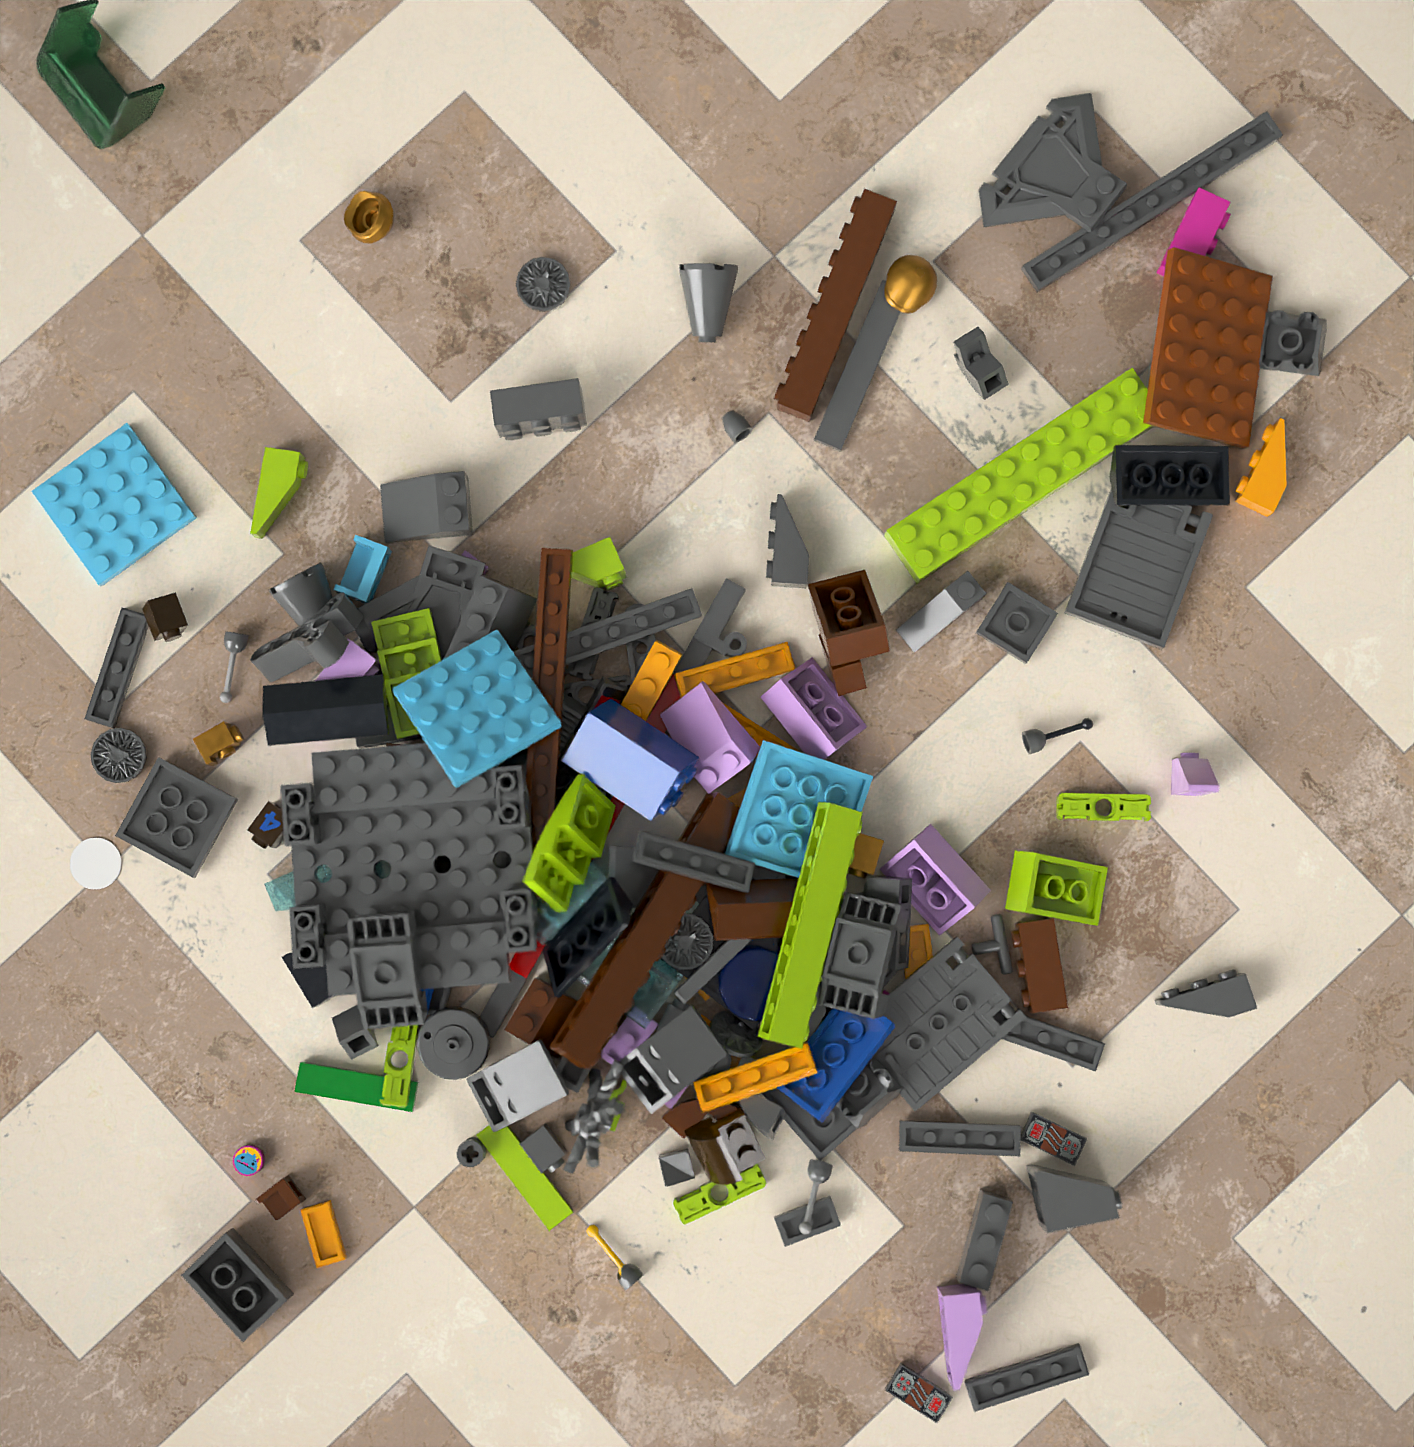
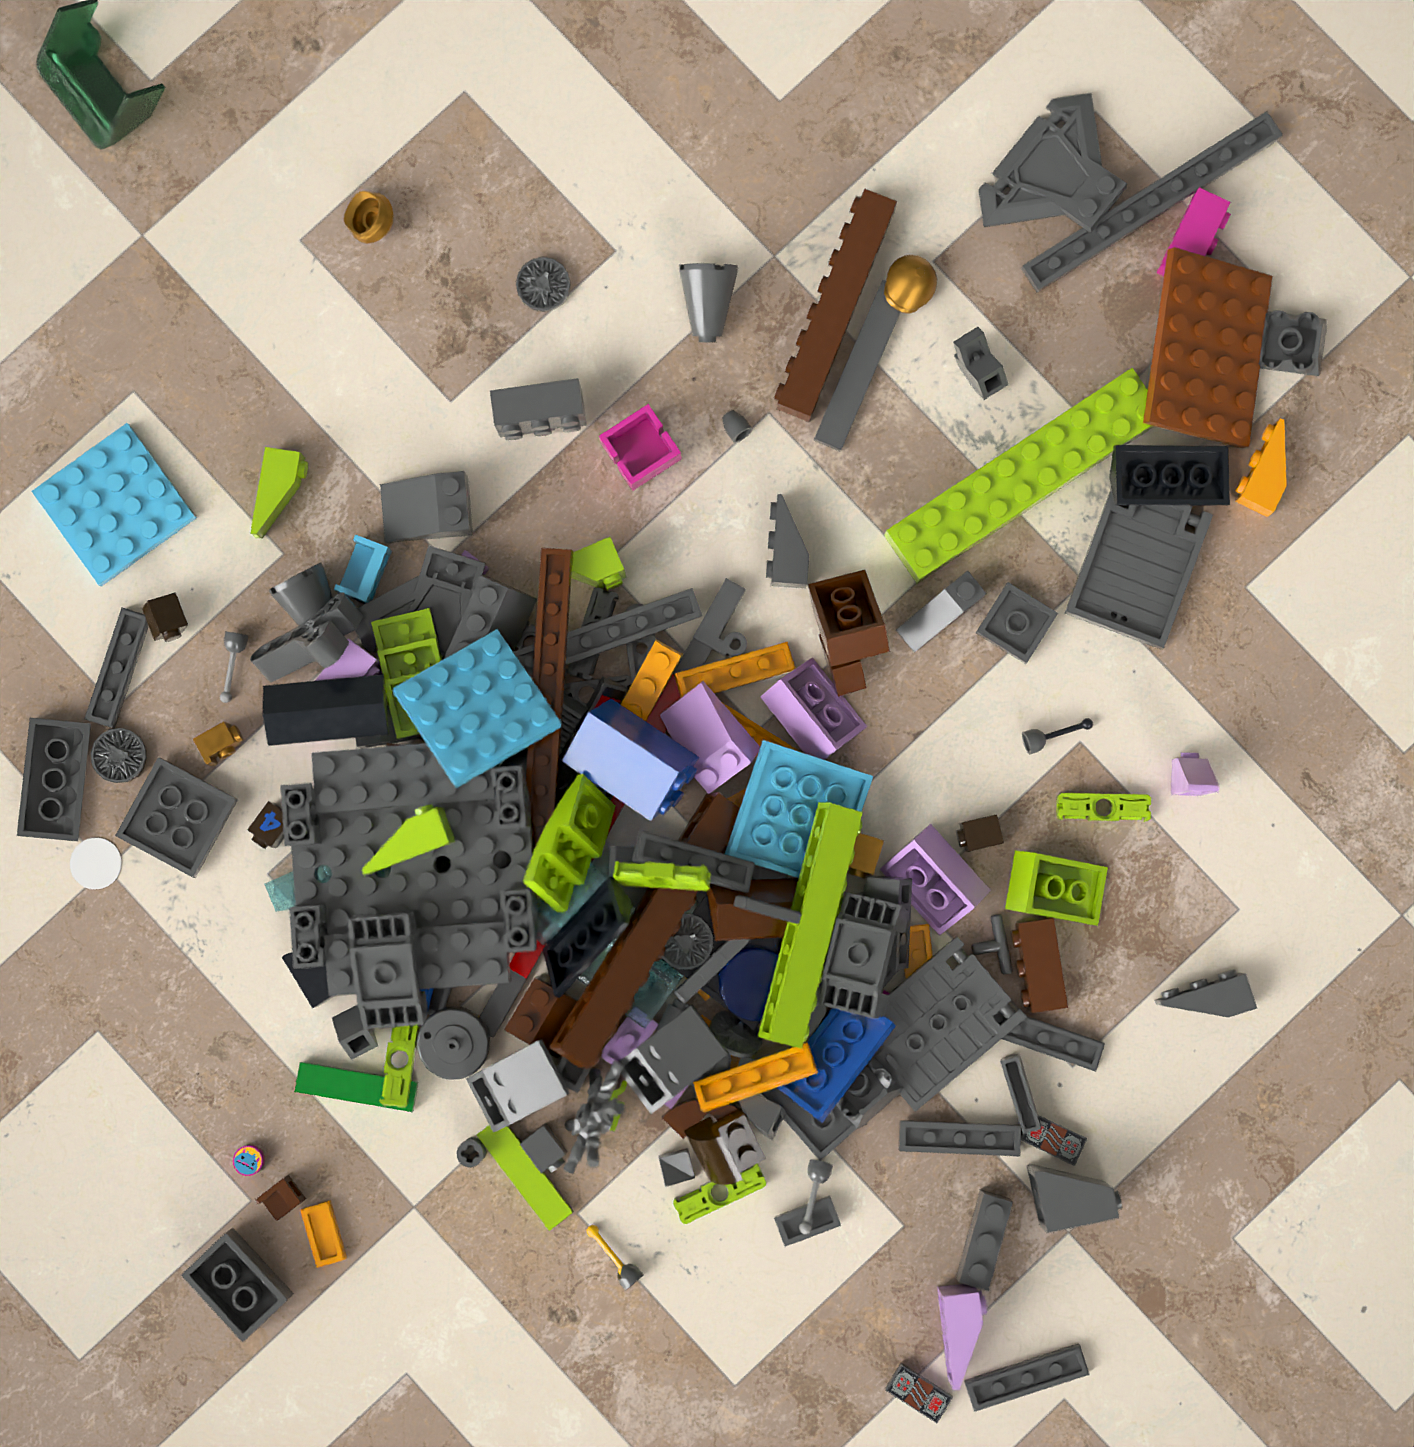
none -> dark grey slope [17,718,91,841]
none -> lime slope [362,804,455,875]
none -> dark pink piece [599,404,682,491]
none -> lime piece [613,861,711,890]
none -> dark grey tile [733,895,802,924]
none -> dark brown brick [956,814,1004,852]
none -> dark grey piece [1000,1053,1042,1134]

